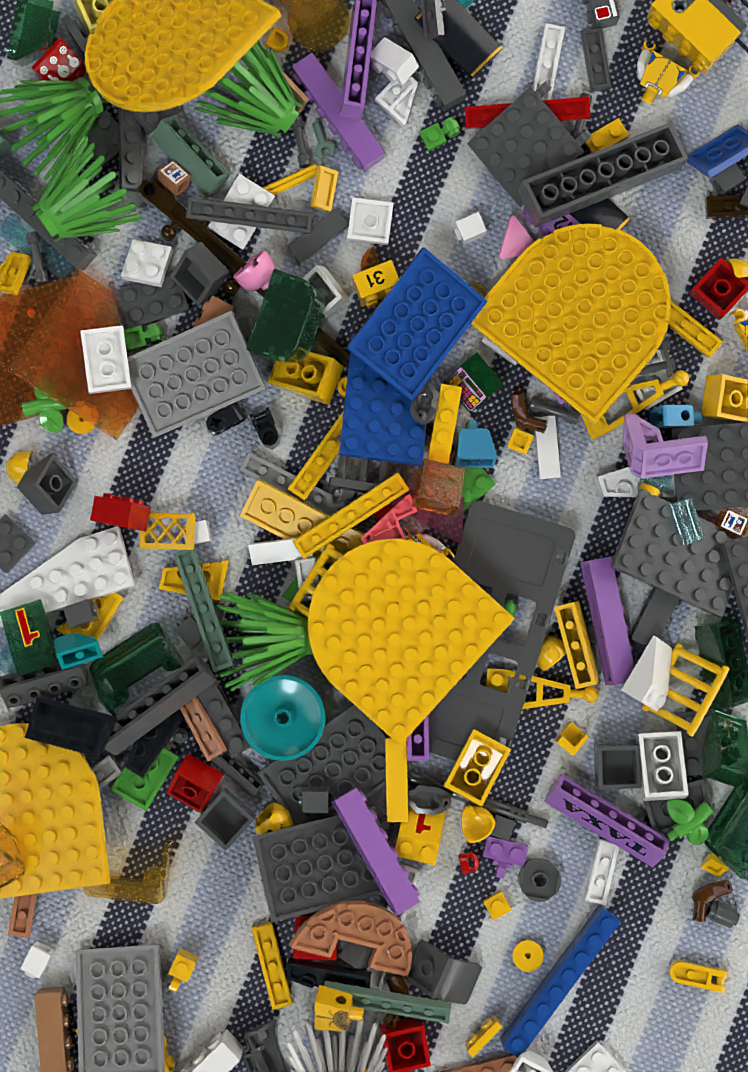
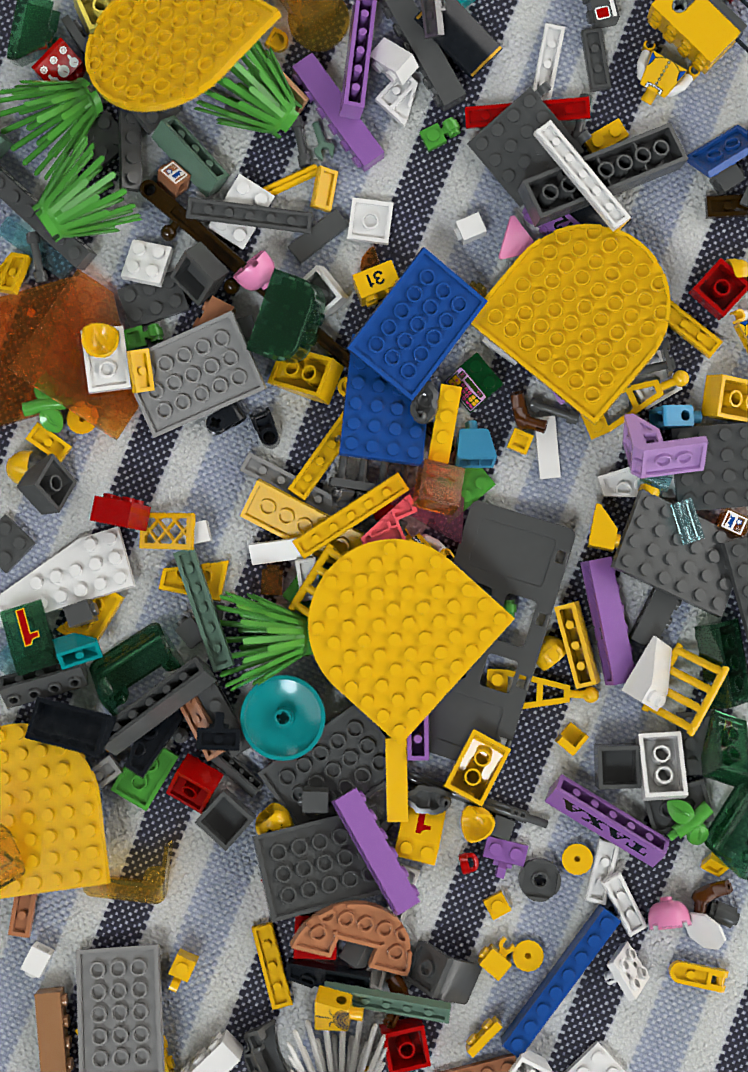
none -> yellow plate [25,422,72,462]
none -> yellow helmet [82,323,119,358]
none -> yellow plate [126,348,155,393]
none -> black hinge [196,712,241,751]
none -> clear orange brick [261,565,284,595]
none -> yellow brick [478,936,515,981]
none -> white tile [533,120,631,232]
none -> yellow piece [562,844,593,875]
none -> yellow slope [587,503,621,552]
none -> white tile [600,871,648,937]
none -> white plate [604,941,650,1002]
none -> bright pink cylinder [648,896,692,930]
none -> white piece [684,912,726,950]

